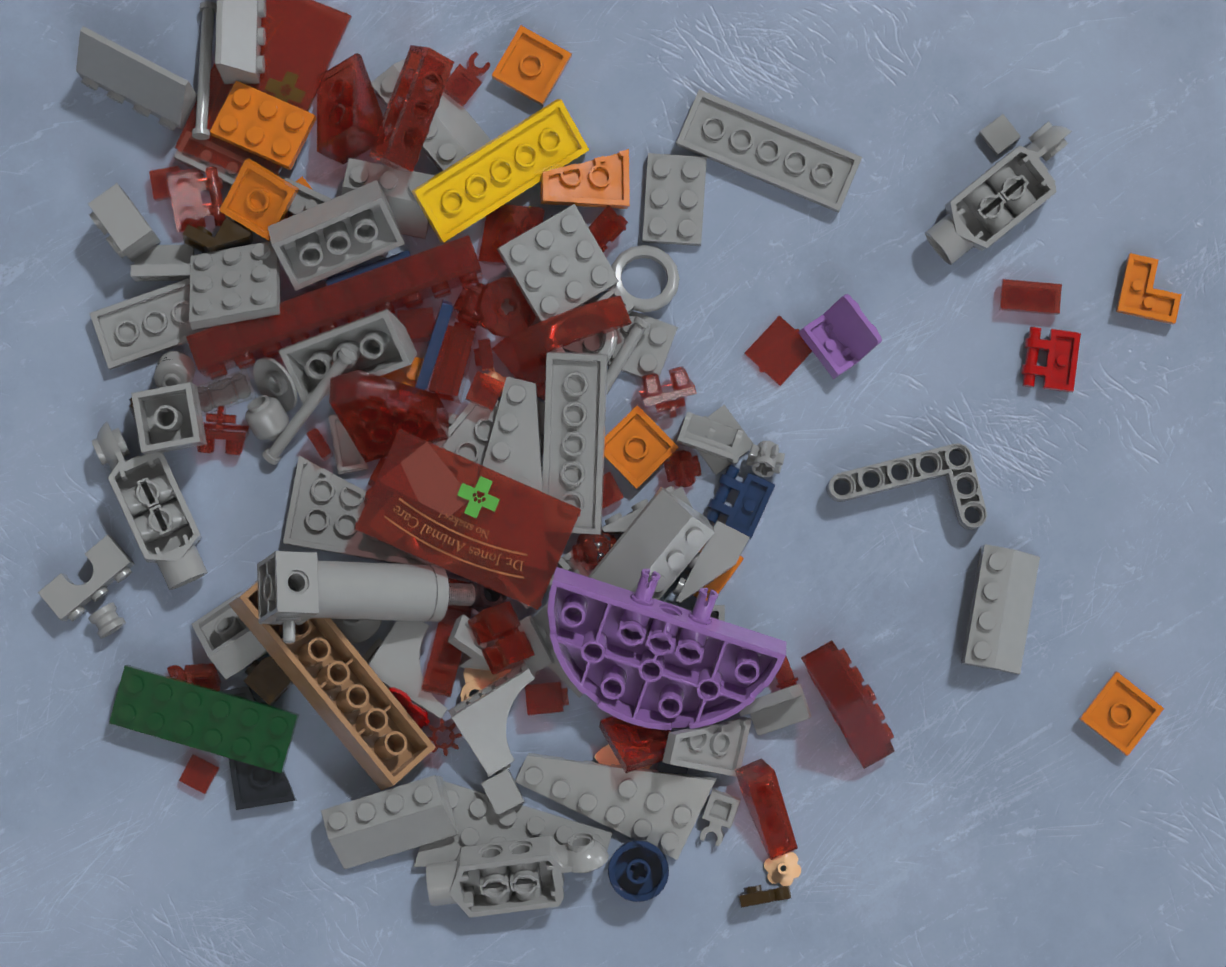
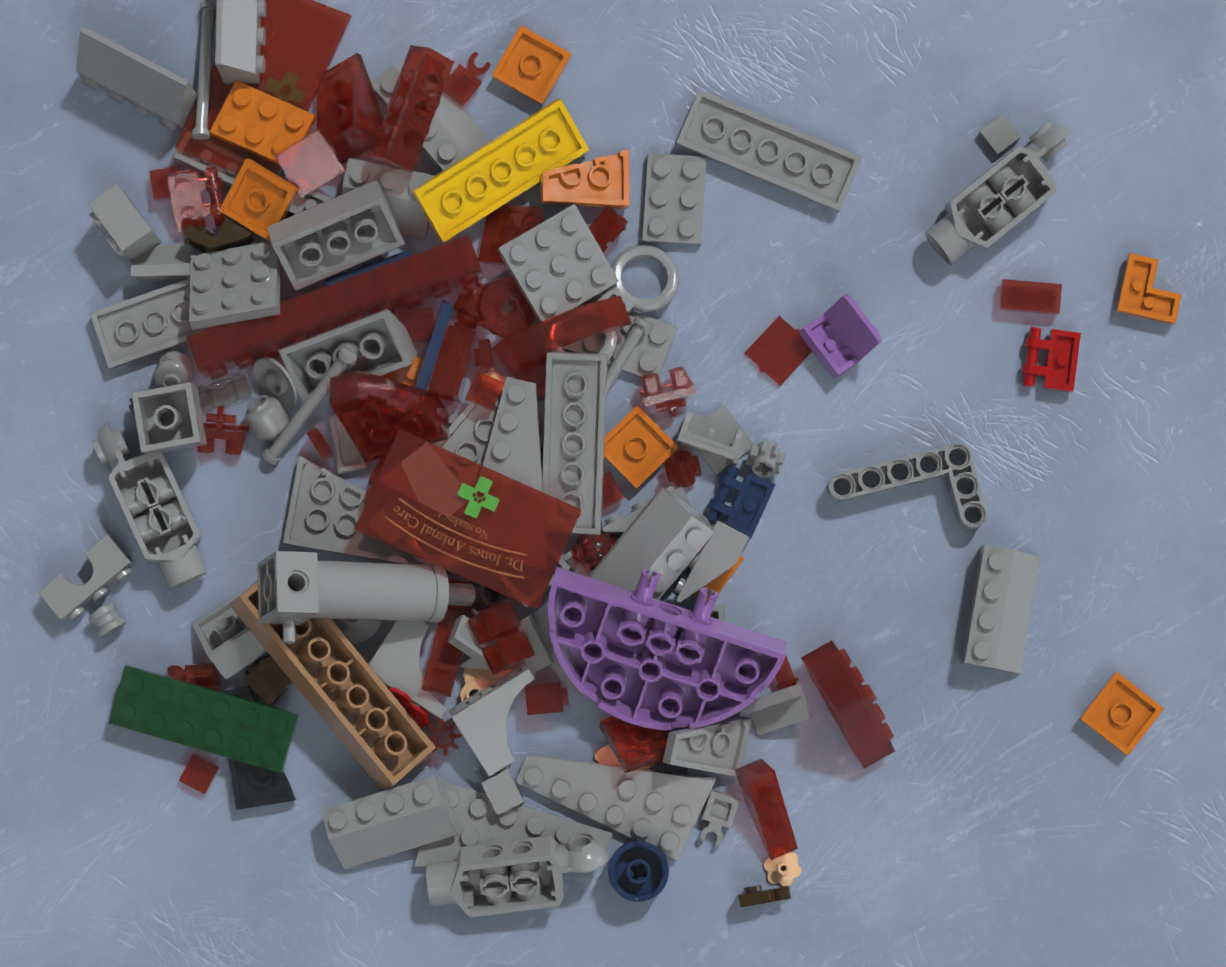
none -> clear red piece [275,129,345,198]

